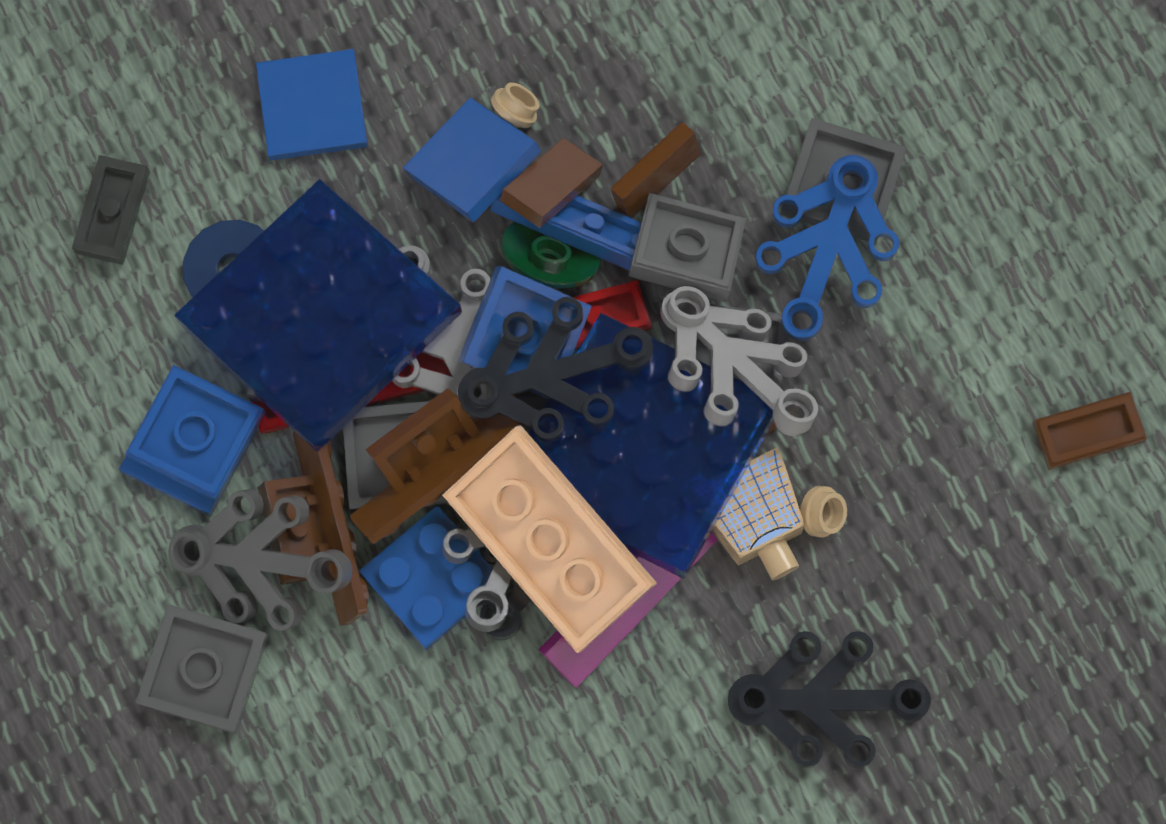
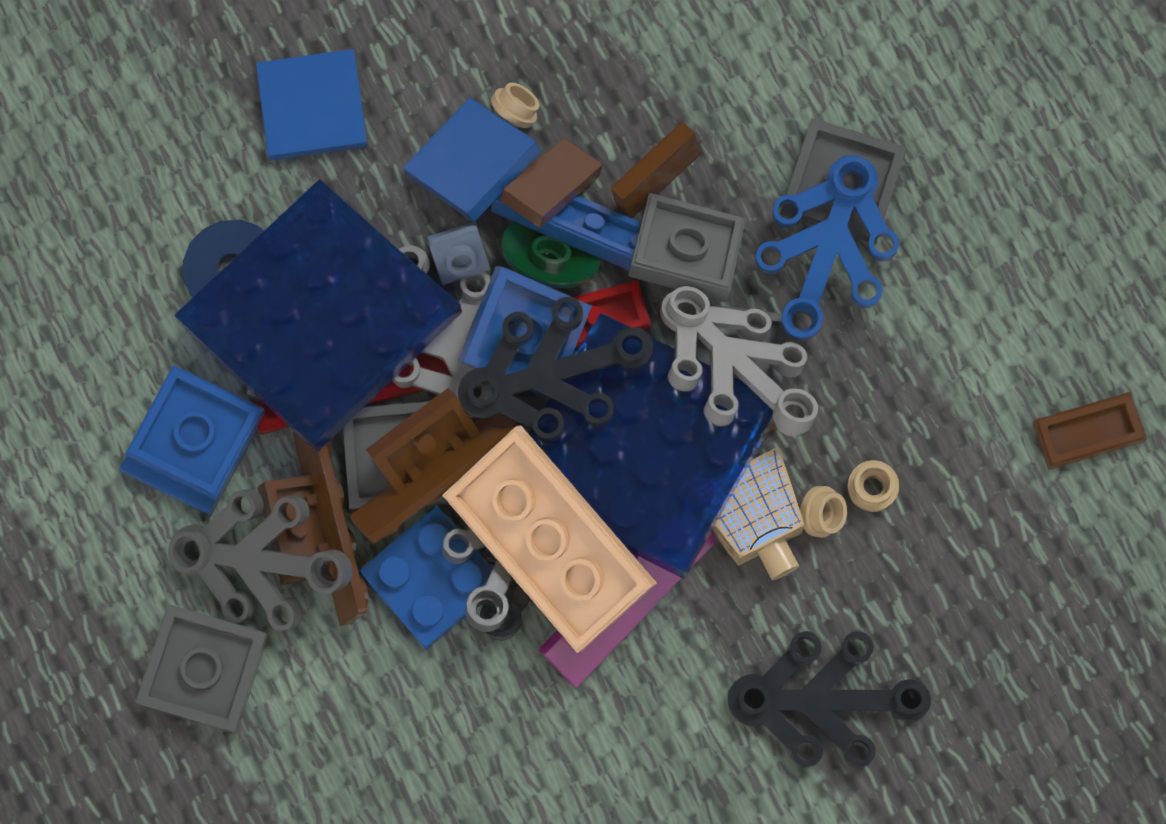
pearl dark grey plate [72,155,150,265] -> none
none -> sand blue bracket [428,222,491,285]
none -> tan plate [847,460,899,512]

